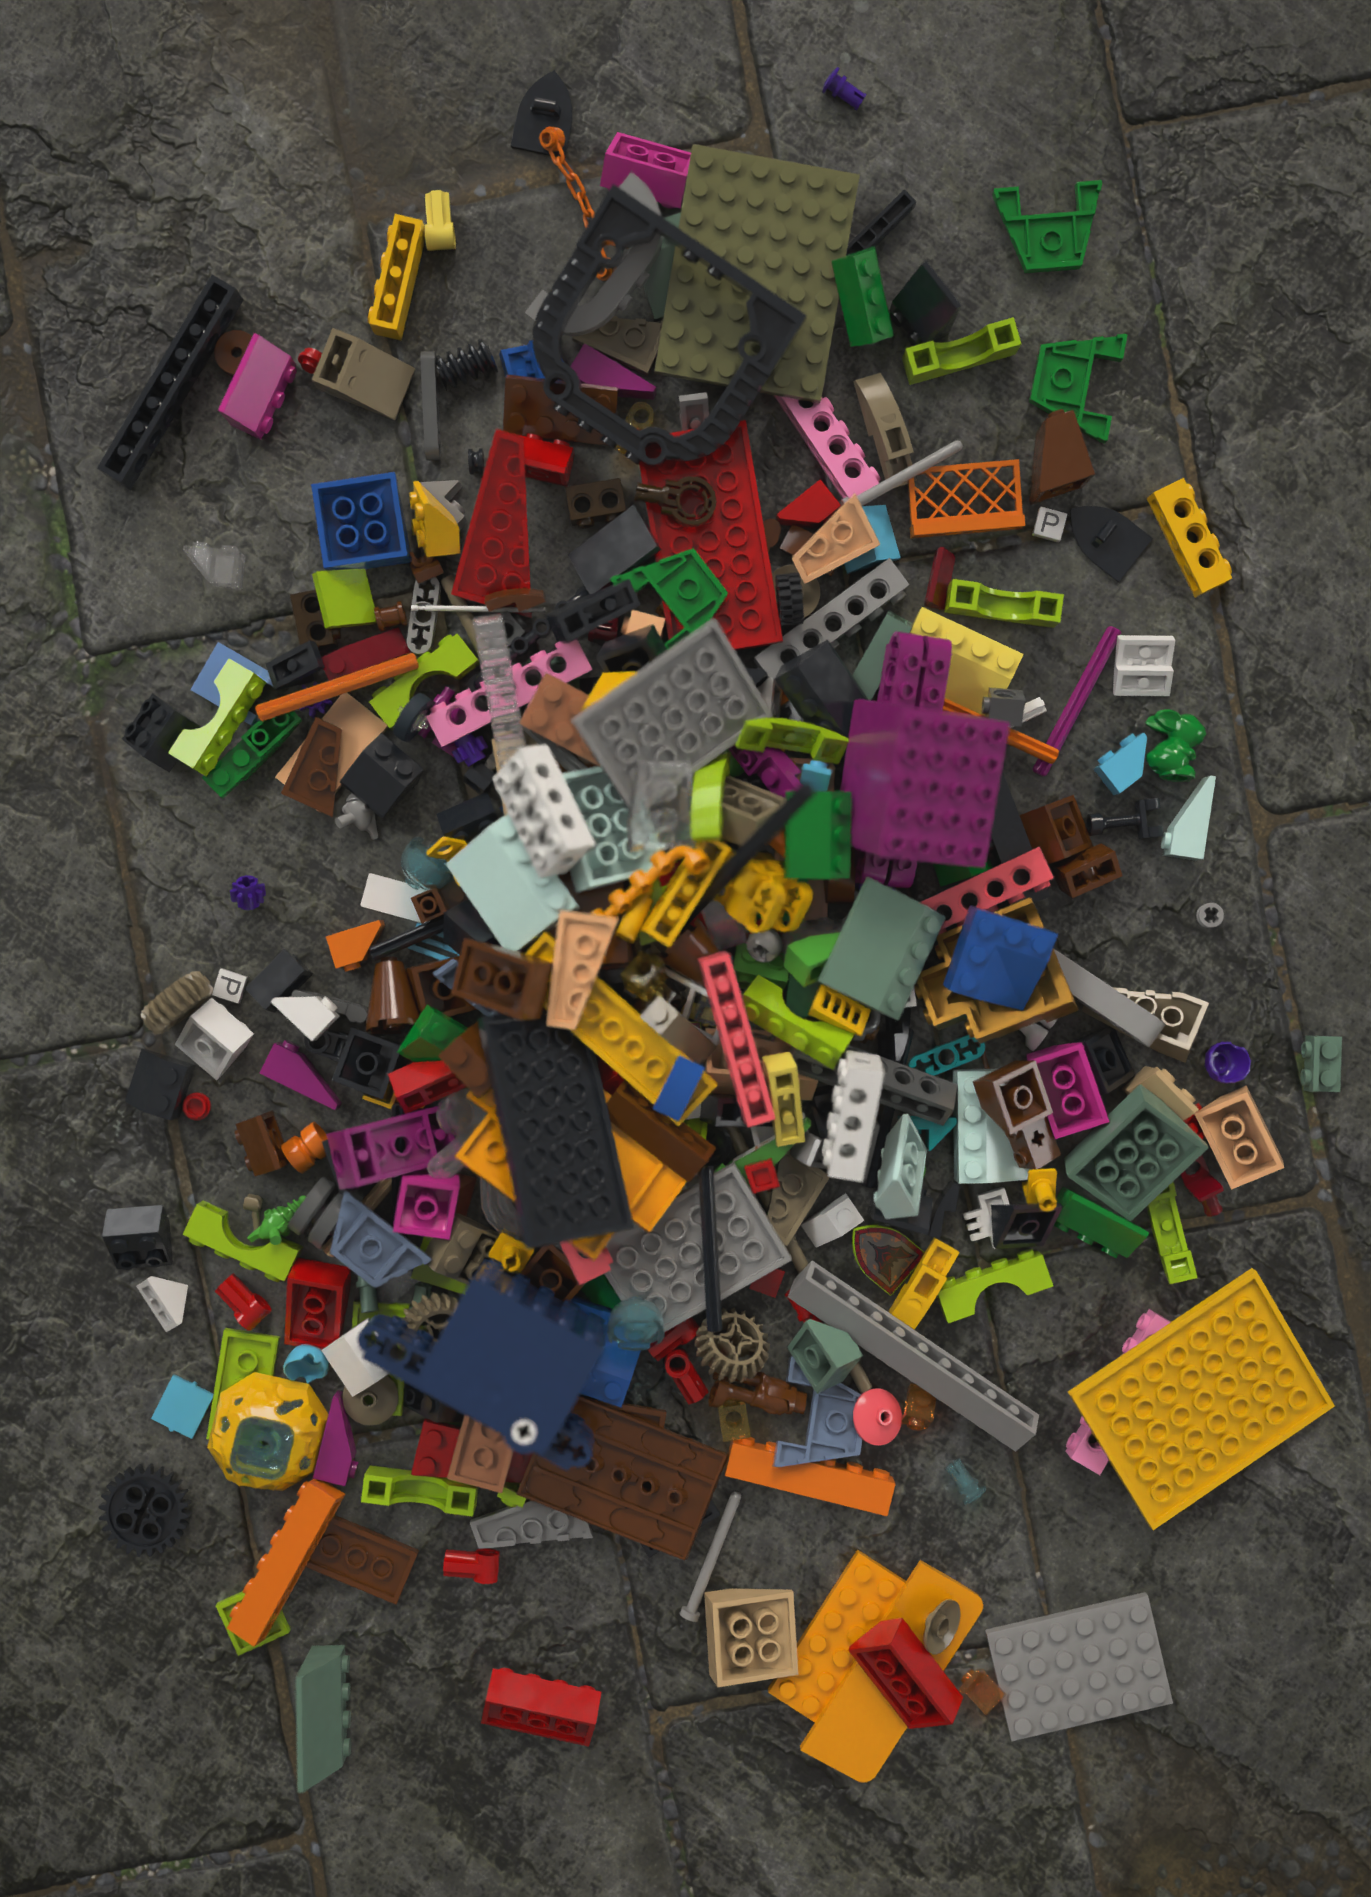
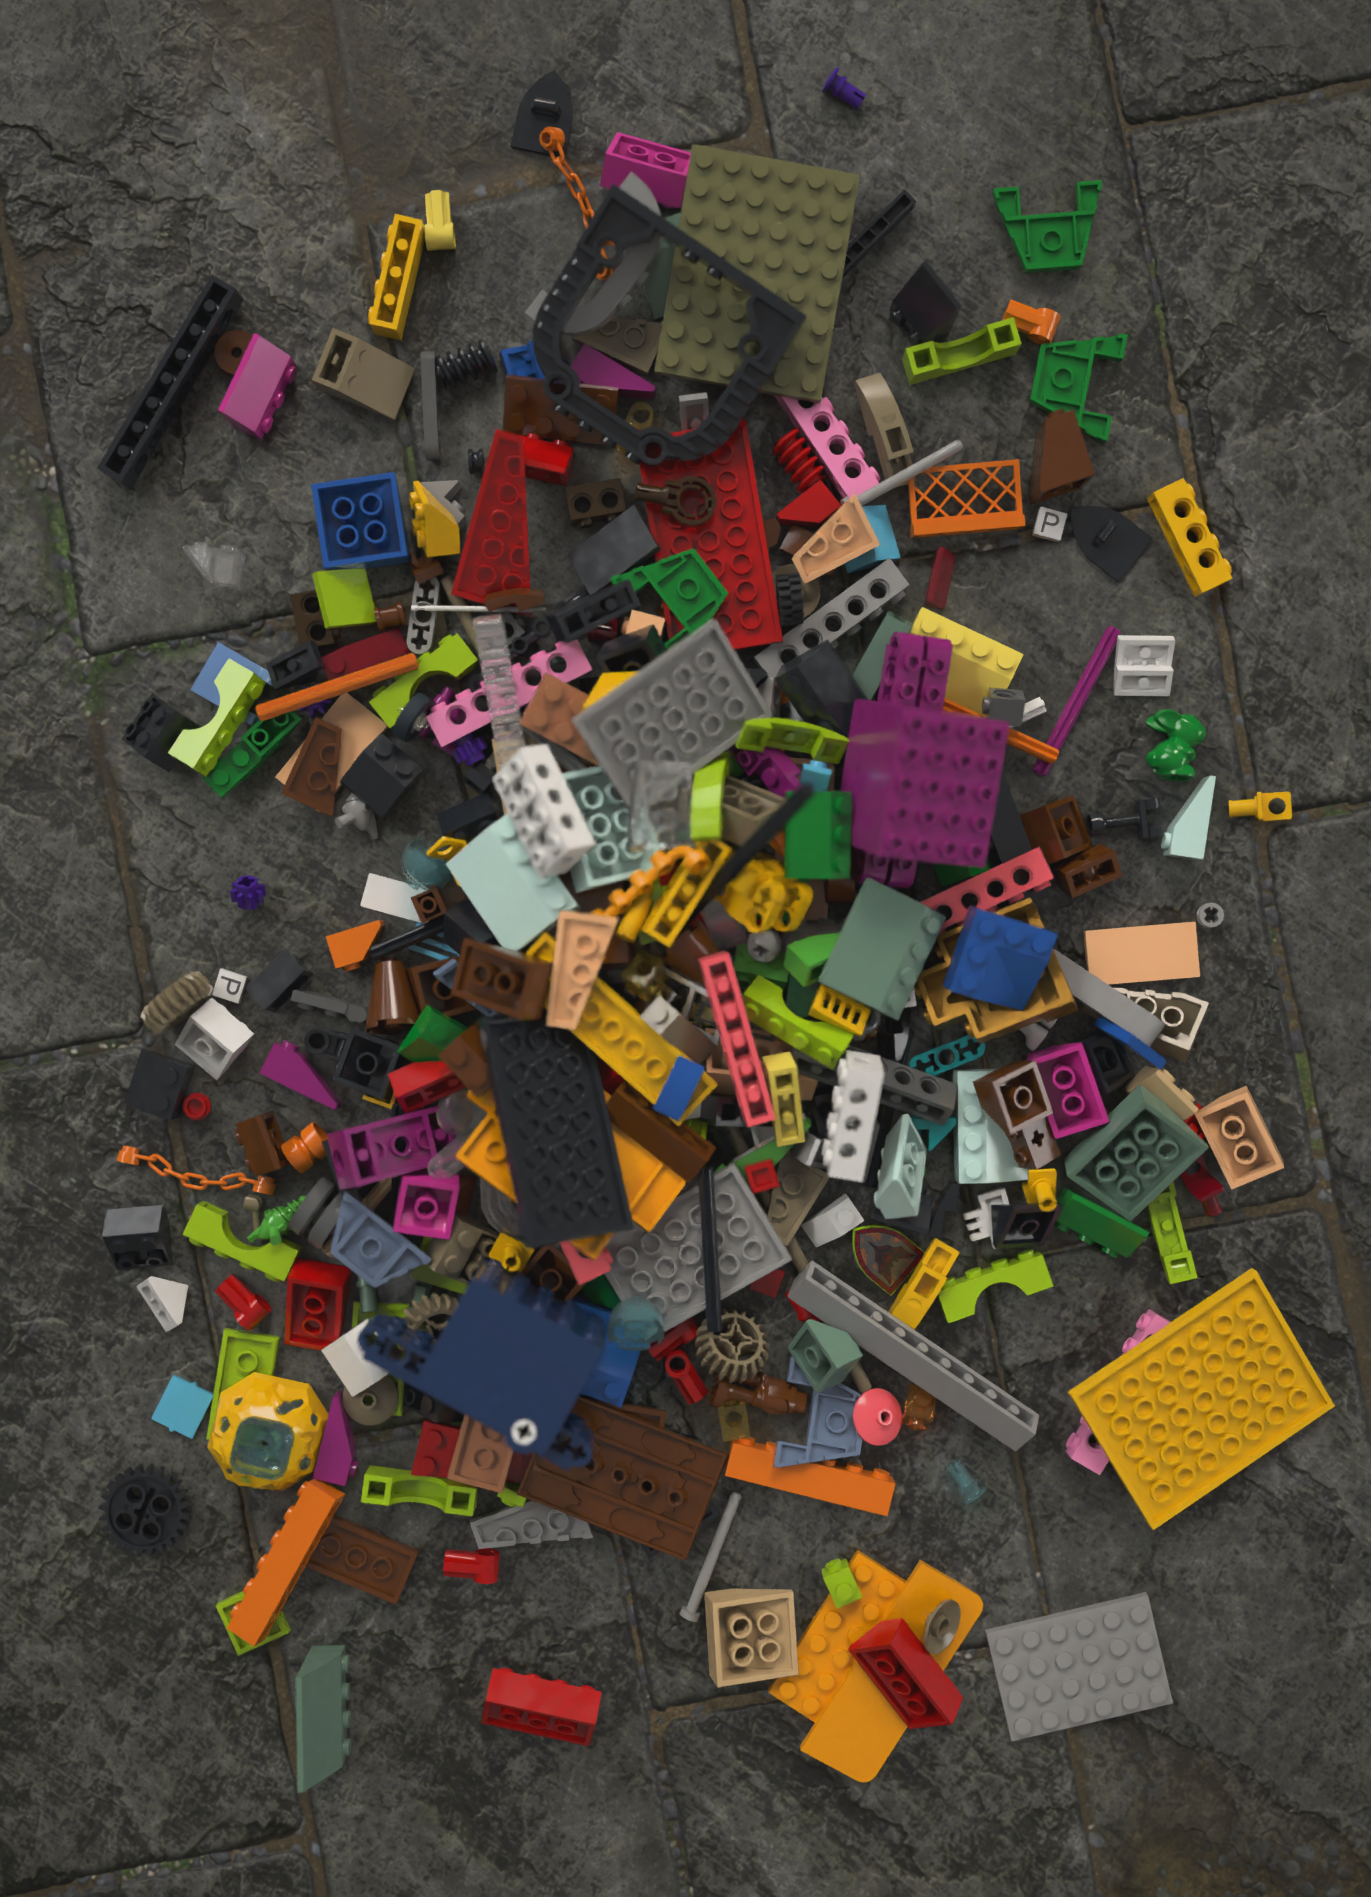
white slope [271,997,339,1041] -> none
medium azure hair [283,1344,329,1384] -> none
red plate [298,348,322,374] -> none
green slope [831,247,894,347] -> none
lime arch [944,579,1064,628] -> none
clear orange bracket [959,1669,1007,1715] -> none
medium azure slope [1094,733,1147,795] -> none
dark purple hair [1204,1042,1251,1084] -> none
sand green bracket [1300,1035,1342,1092] -> none
none -> orange piece [116,1145,277,1196]
none -> red piece [772,428,829,493]
none -> lime bracket [822,1559,862,1609]
none -> orange piece [1002,299,1061,345]
none -> light nougat tile [1083,922,1200,985]
none -> blue tile [1094,1017,1166,1070]
none -> yellow bracket [1229,792,1292,822]

